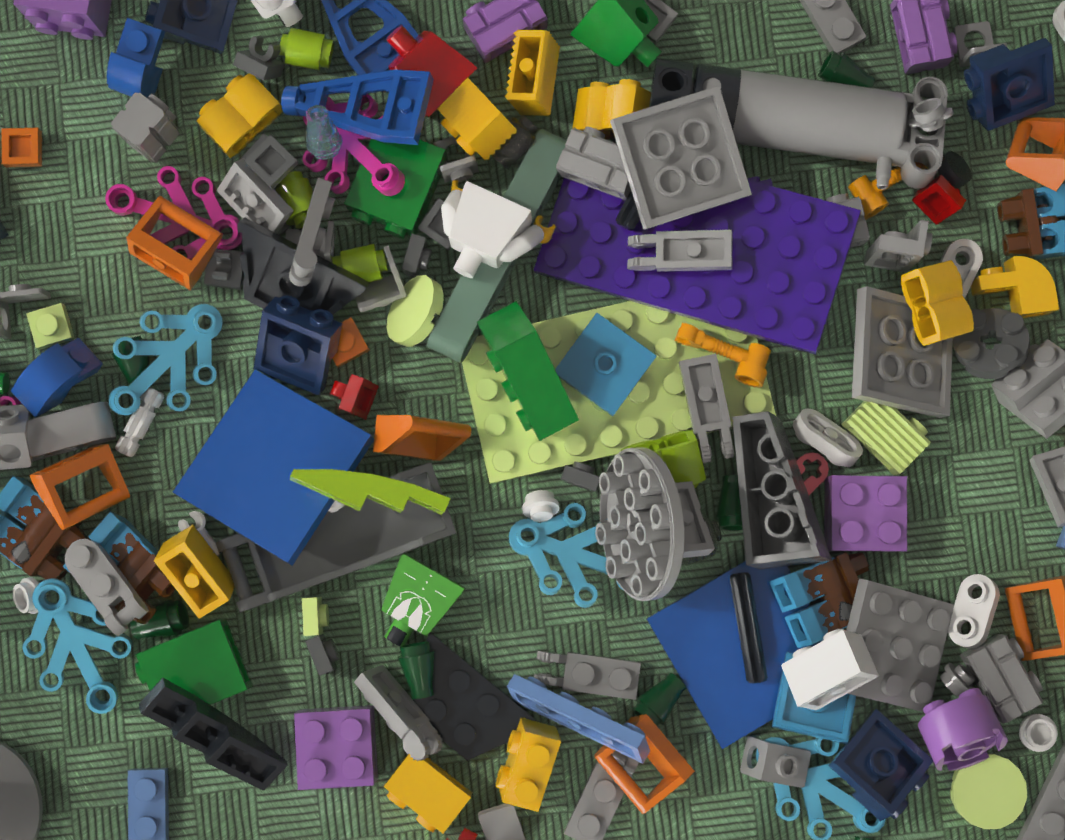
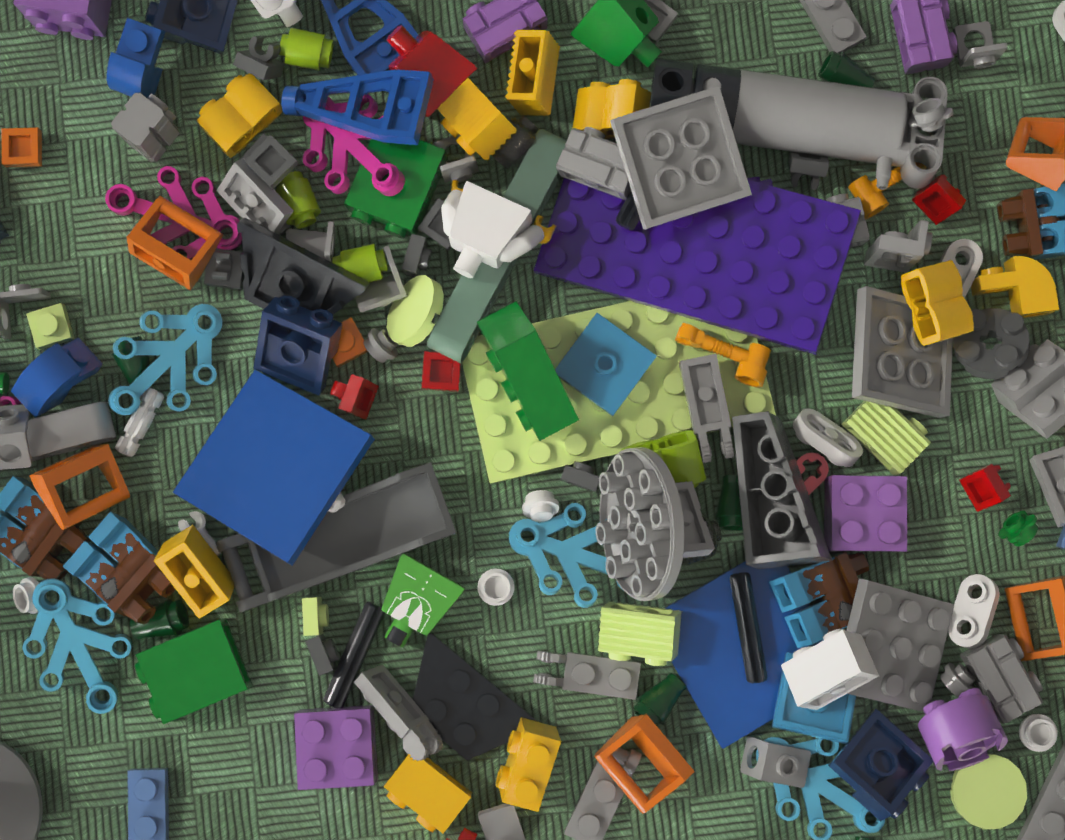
light grey plate [65,539,149,636] -> none
black slope [139,677,288,791] -> none
light grey plate [289,178,335,287] -> none
lime slope [290,469,451,515] -> none
clear light blue cone [306,105,342,160] -> none
orange tile [373,415,471,461] -> none
dark green cone [397,641,434,699] -> none
medium blue plate [507,674,650,764] -> none
light grey hinge [627,230,733,272] -> none
black tile [938,151,972,189] -> none
dark blue plate [964,38,1055,131] -> none
none -> black axle [323,602,385,708]
none -> light grey plate [364,328,398,363]
none -> red tile [421,351,460,392]
none -> white plate [477,569,515,606]
none -> yellowish green brick [598,602,682,666]
none -> dark grey tile [788,152,829,190]
none -> red tile [959,464,1011,512]
none -> green plate [998,510,1038,546]

